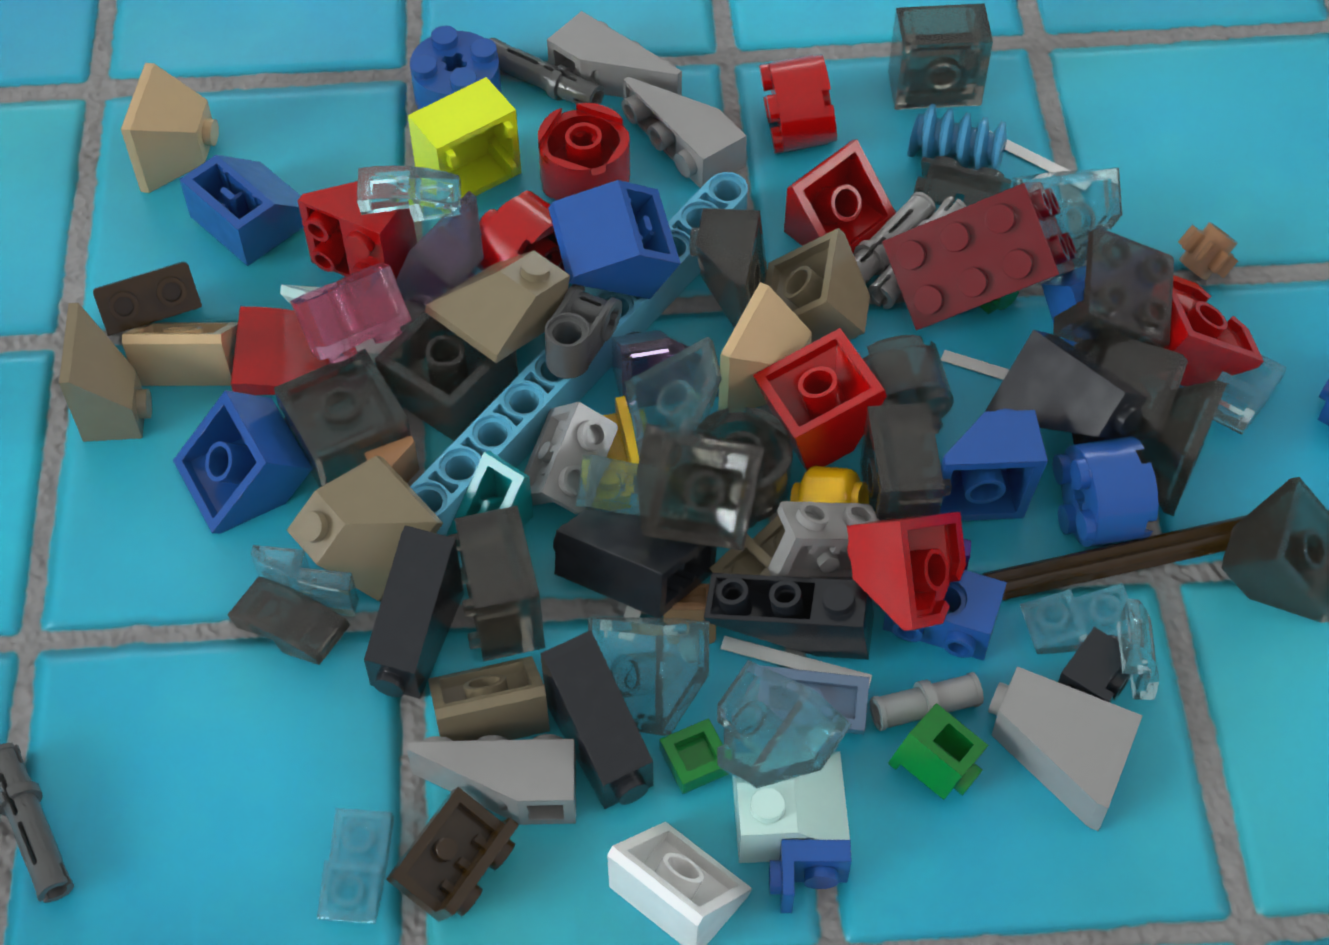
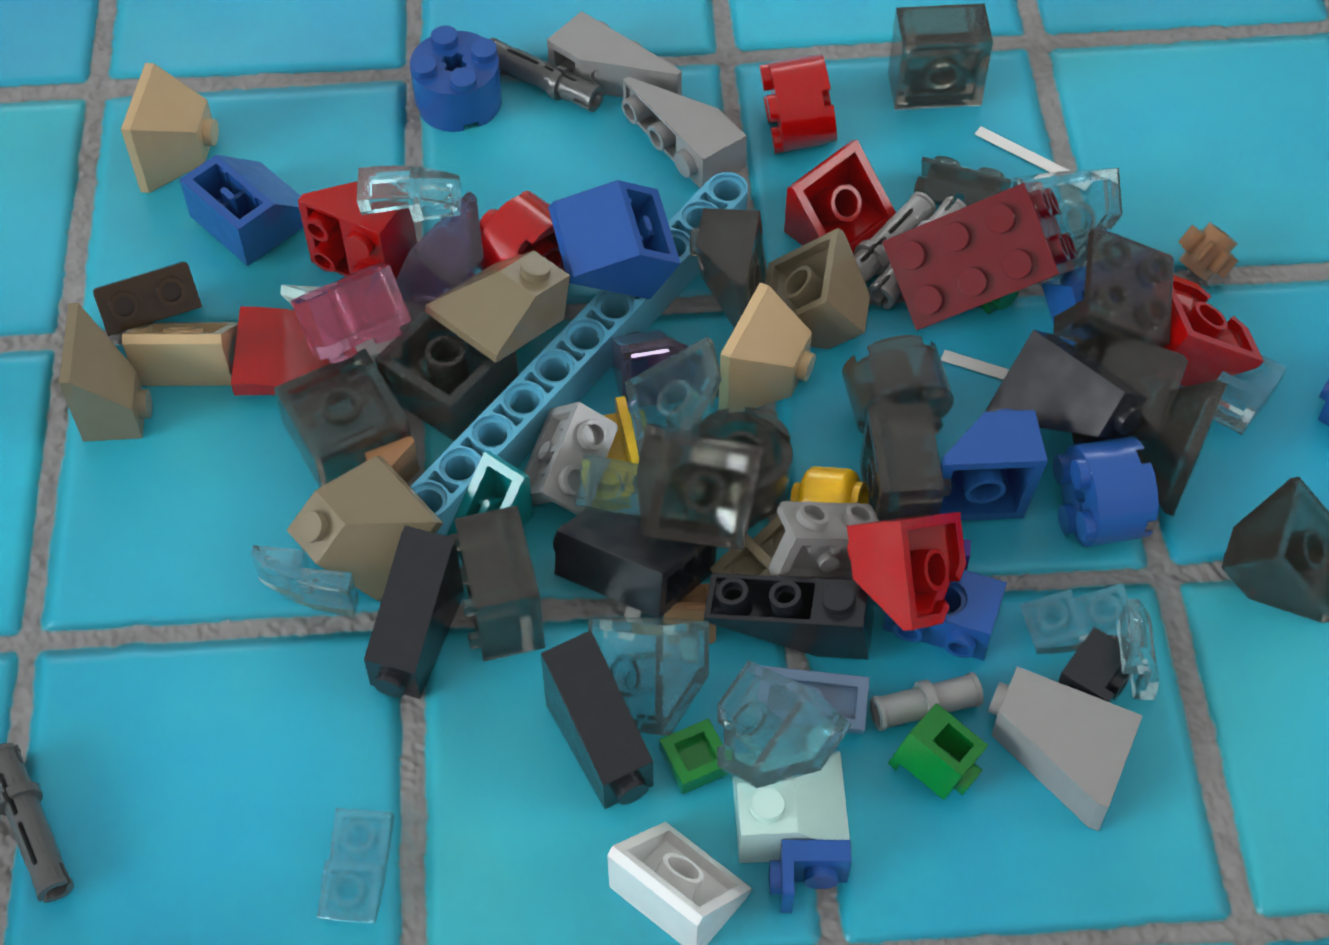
blue slope [173,390,313,534] -> none
clear smoke slope [227,576,350,665] -> none
dark brown bracket [386,787,519,922] -> none
neon yellow container [407,77,522,212] -> none
light grey slope [407,734,576,825] -> none
dark tan slope [428,656,550,741] -> none
red brick [538,102,630,200] -> none
dark grey piece [545,284,622,379] -> none
white sticker [720,636,872,686] -> none
red slope [753,328,887,471] -> none
dark azure piece [907,103,1007,179] -> none
dark brown axle [982,512,1276,600] -> none

